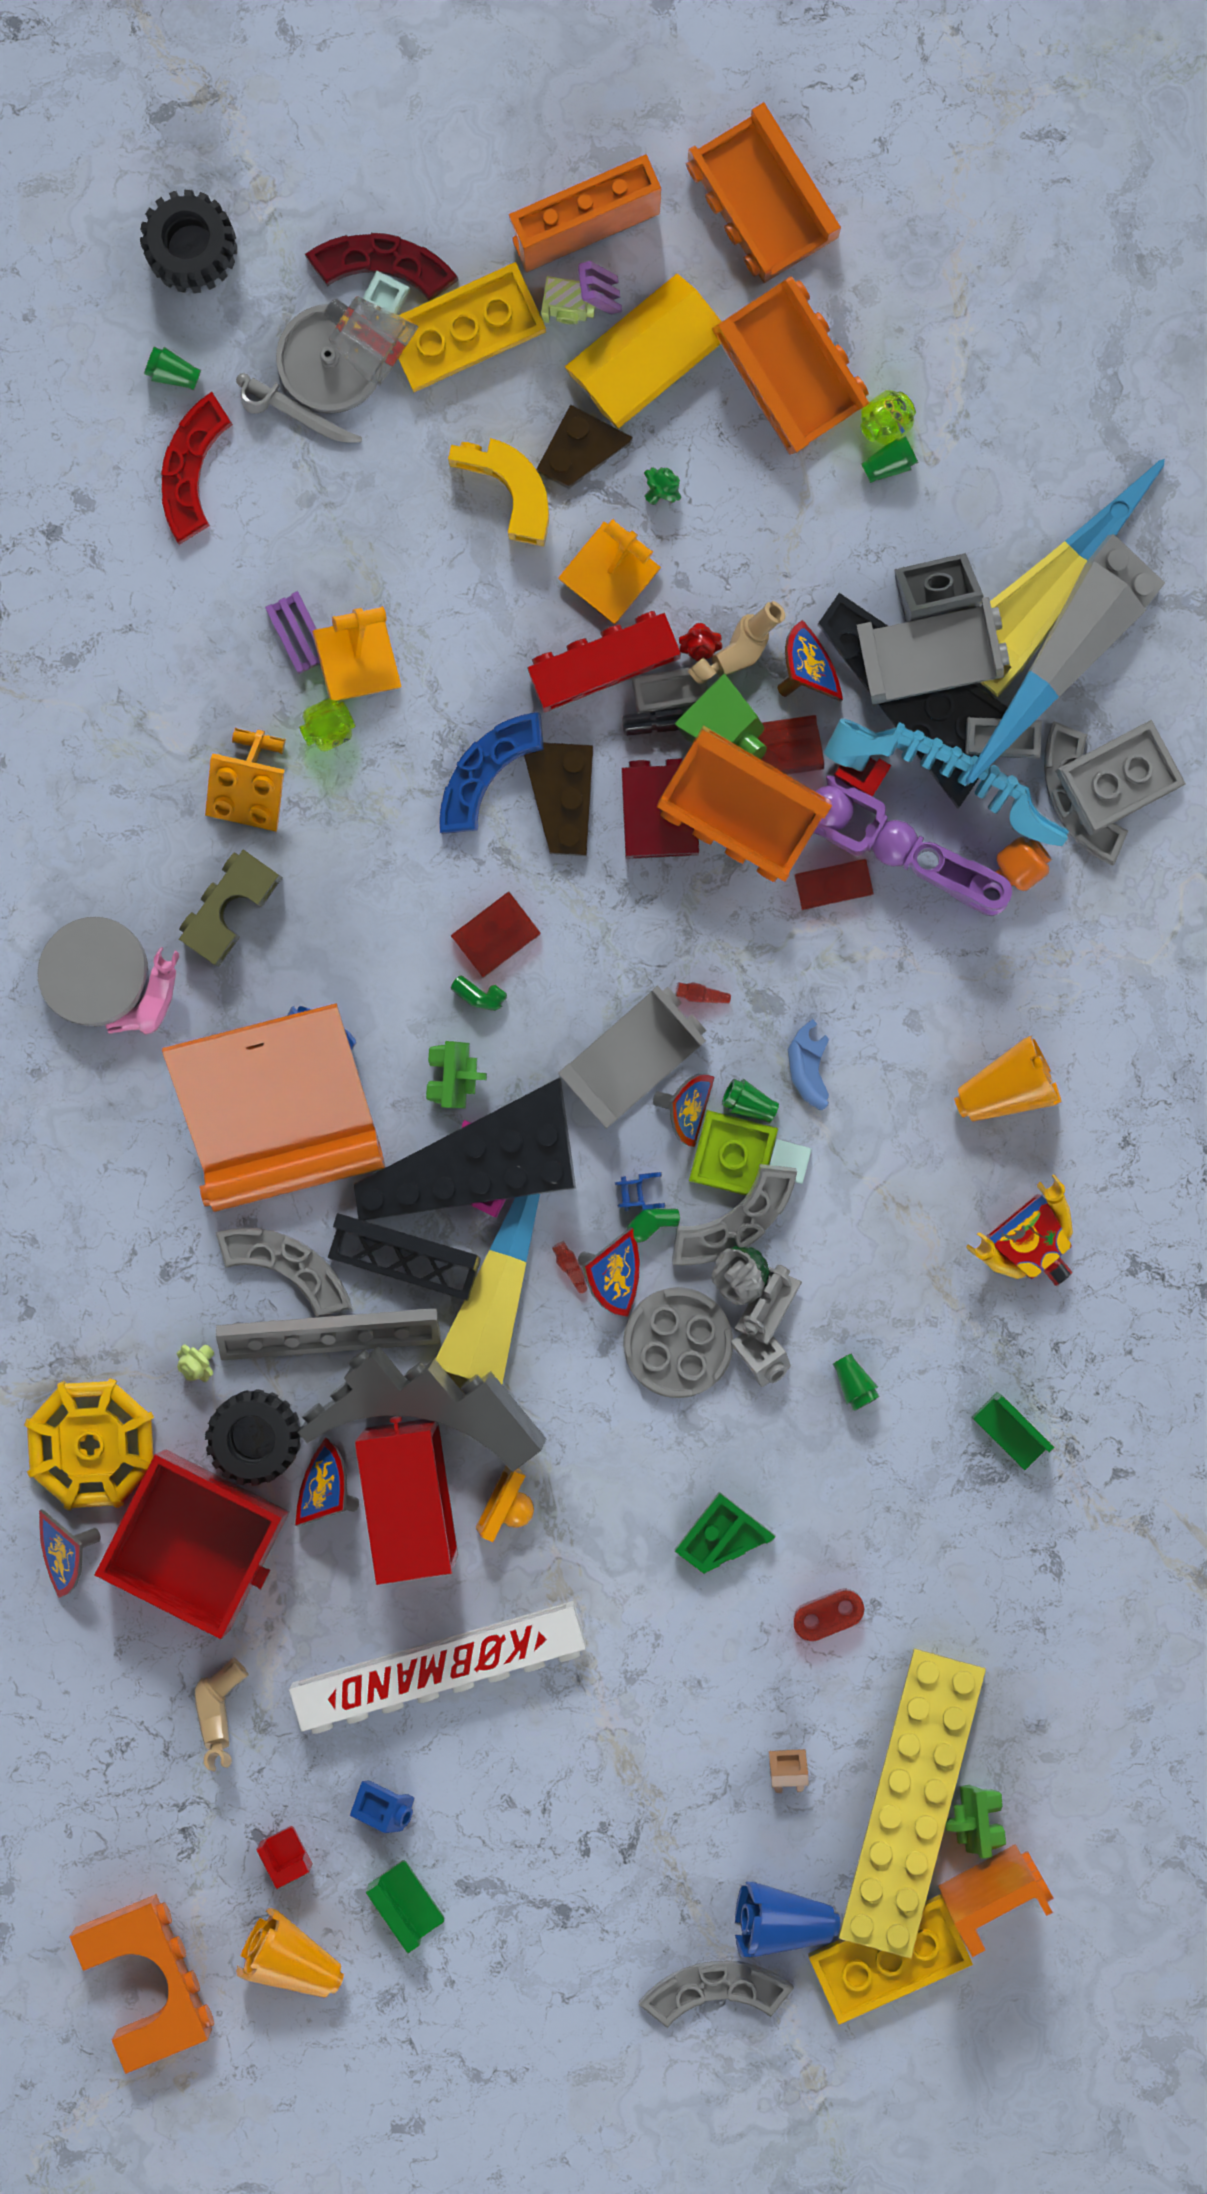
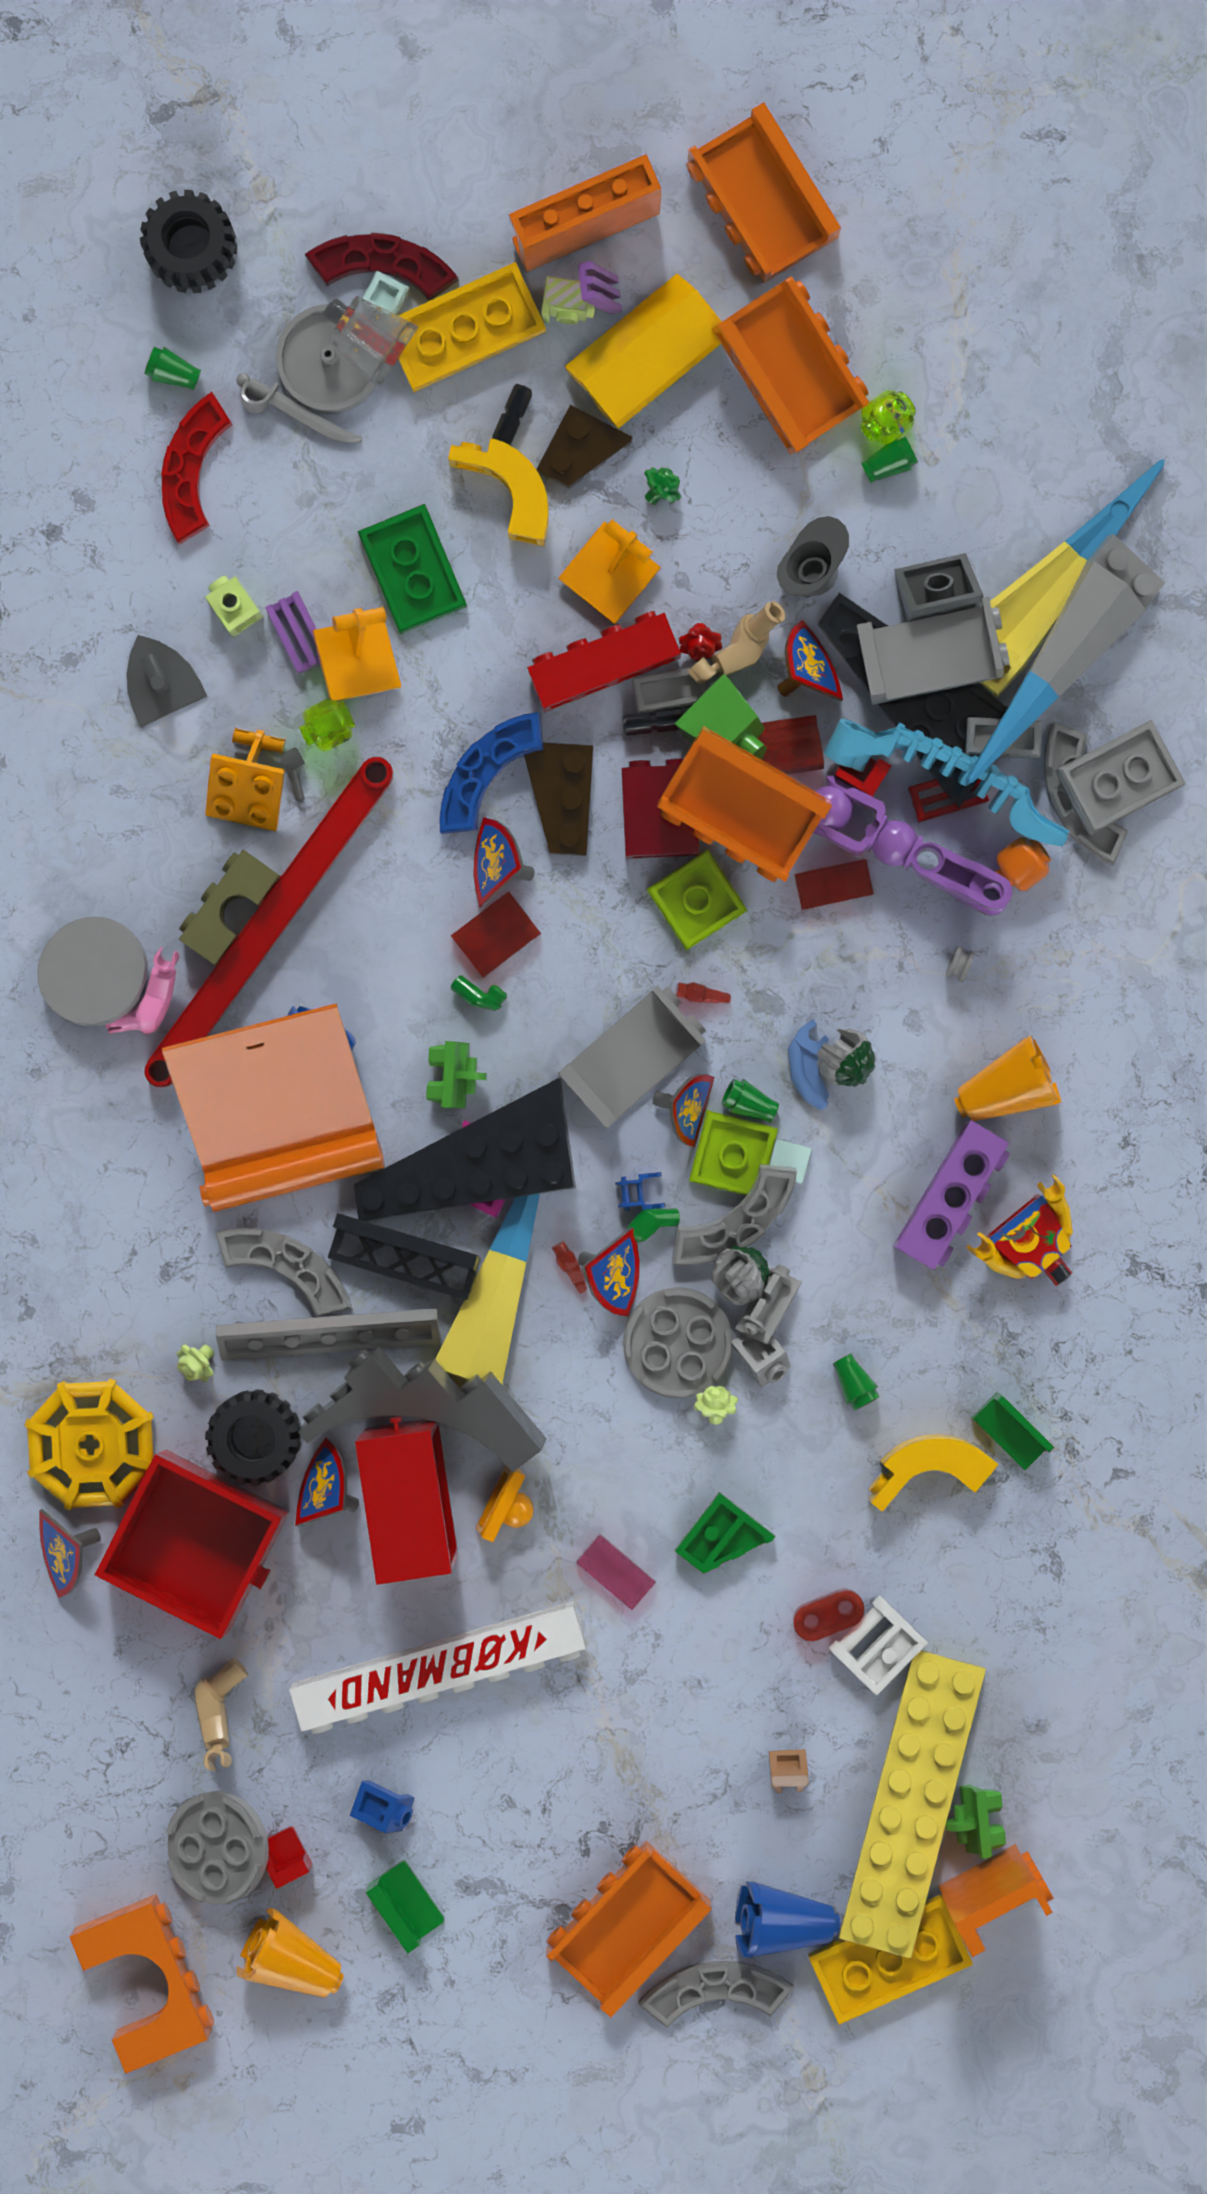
none -> dark grey shield [126,635,207,727]
none -> red piece [144,757,394,1087]
none -> light grey tile [166,1791,269,1904]
none -> yellowish green brick [205,576,263,638]
none -> dark grey hand [281,747,305,801]
none -> green tile [357,504,468,635]
none -> shield [473,817,535,908]
none -> black piece [492,384,532,446]
none -> orange panel [546,1840,712,2018]
none -> clear pink tile [576,1533,656,1610]
none -> lime tile [646,849,748,951]
none -> yellowish green plant [694,1386,738,1424]
none -> dark grey piece [777,516,849,598]
none -> piece [817,1028,875,1087]
none -> white plate [828,1595,928,1696]
none -> yellow arch [868,1434,999,1512]
none -> medium lavender brick [893,1120,1010,1270]
none -> red tile [908,779,989,823]
none -> light grey bush [945,945,975,982]

